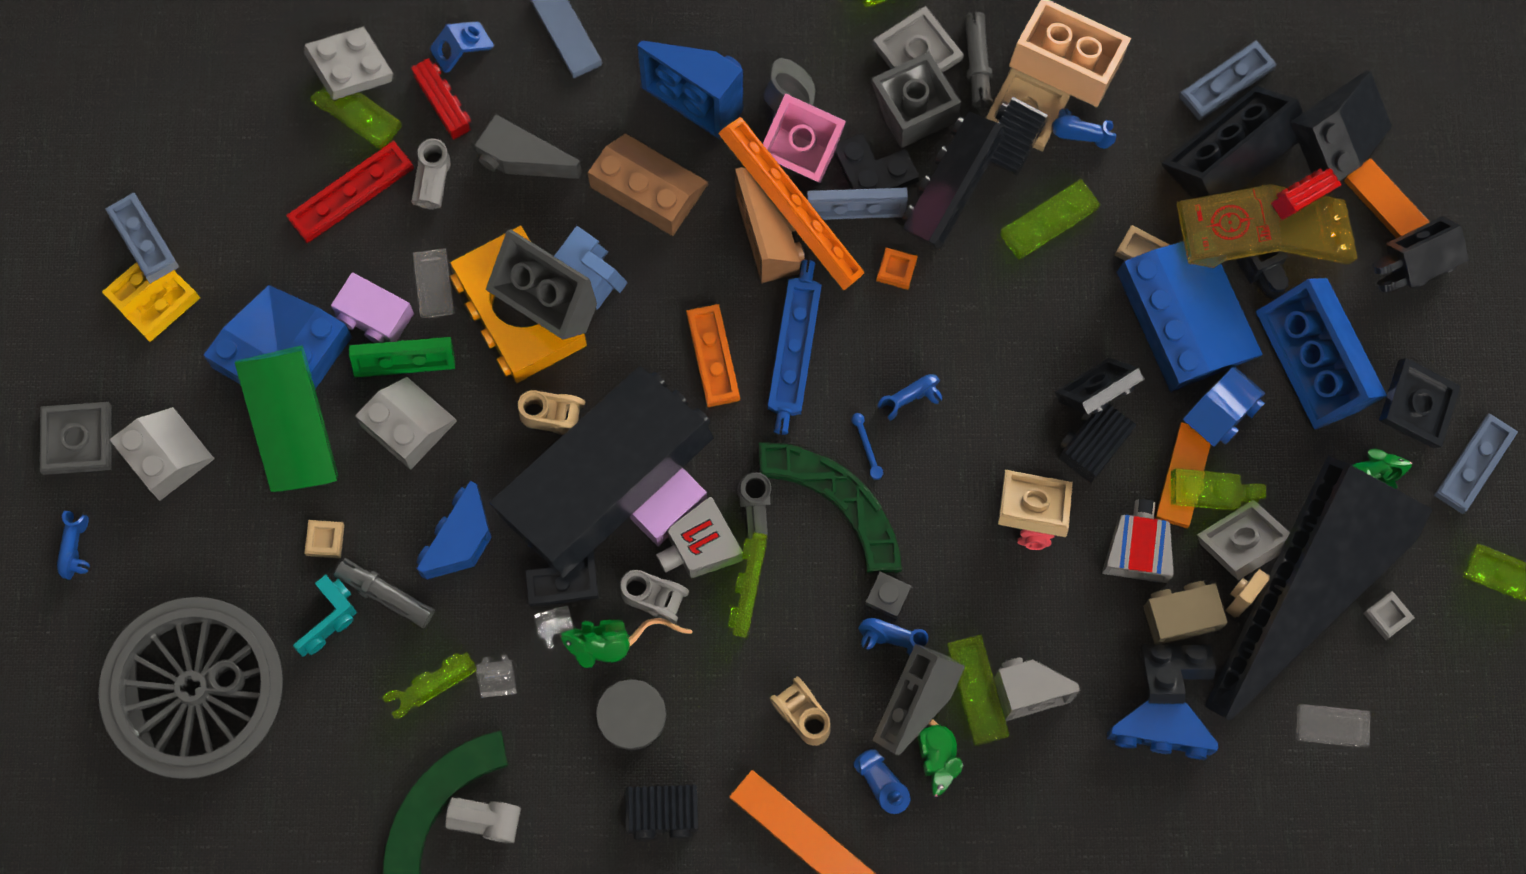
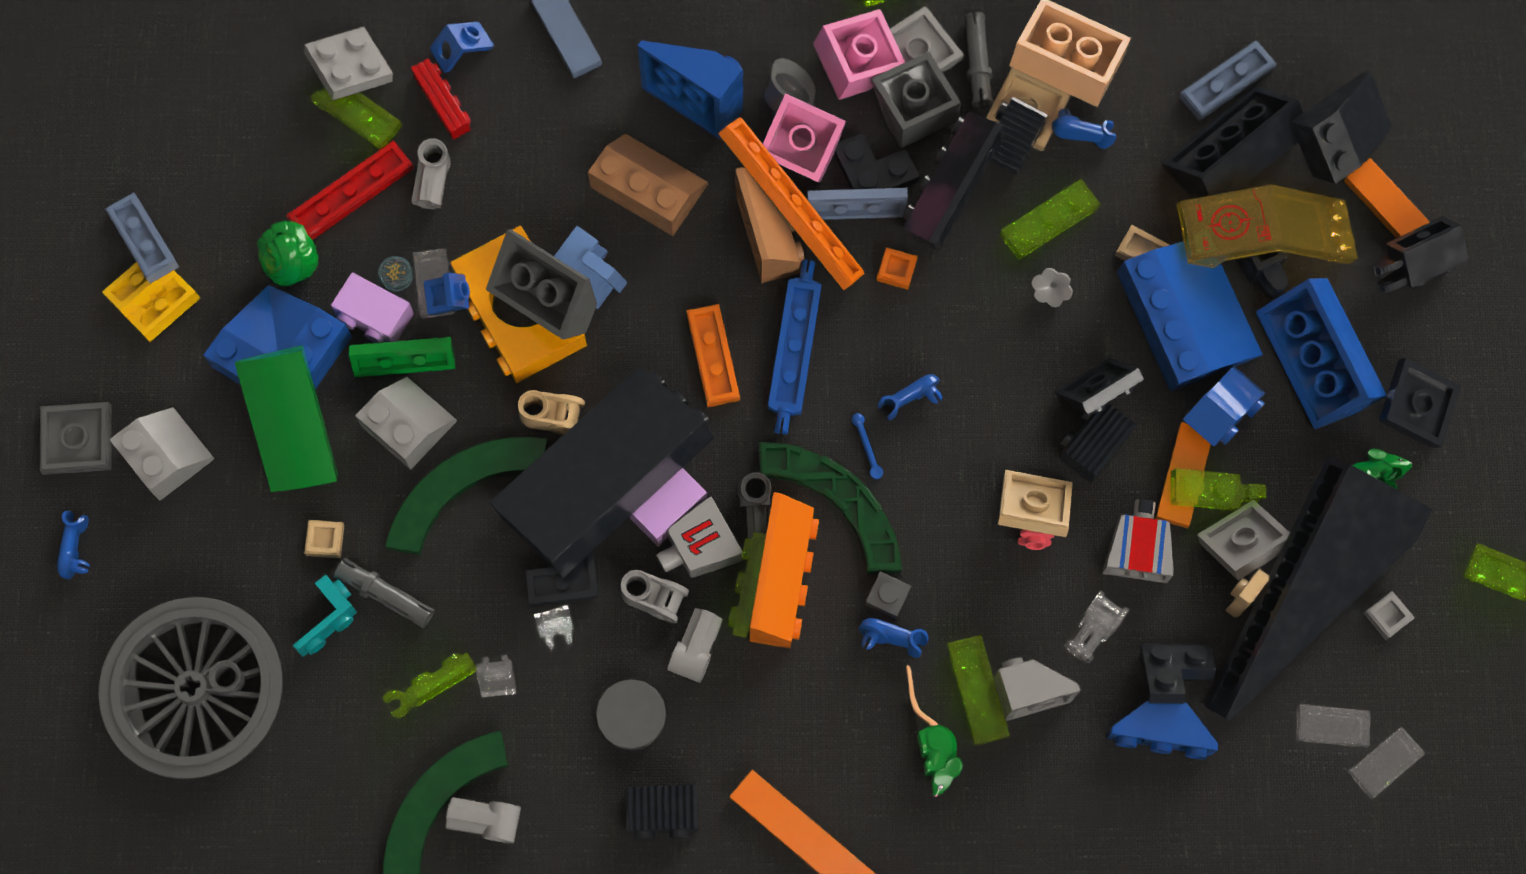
blue slope [416,481,492,580] -> none
dark grey slope [475,114,582,179] -> none
green animal [560,618,692,668] -> none
tan piece [769,676,830,746] -> none
blue piece [854,749,910,814] -> none
dark grey slope [872,644,965,755] -> none
dark tan brick [1143,581,1228,644] -> none
red piece [1271,168,1342,221] -> none
sand blue tile [1434,413,1518,514] -> none
none -> green hair [257,221,319,287]
none -> clear light blue tile [379,256,413,291]
none -> dark green tile [385,437,548,555]
none -> blue bracket [423,273,470,315]
none -> light grey piece [667,608,723,683]
none -> orange slope [750,492,819,649]
none -> bright pink slope [813,9,905,100]
none -> light grey plant [1032,268,1073,307]
none -> clear connector [1065,590,1129,663]
none -> clear tile [1348,727,1426,799]

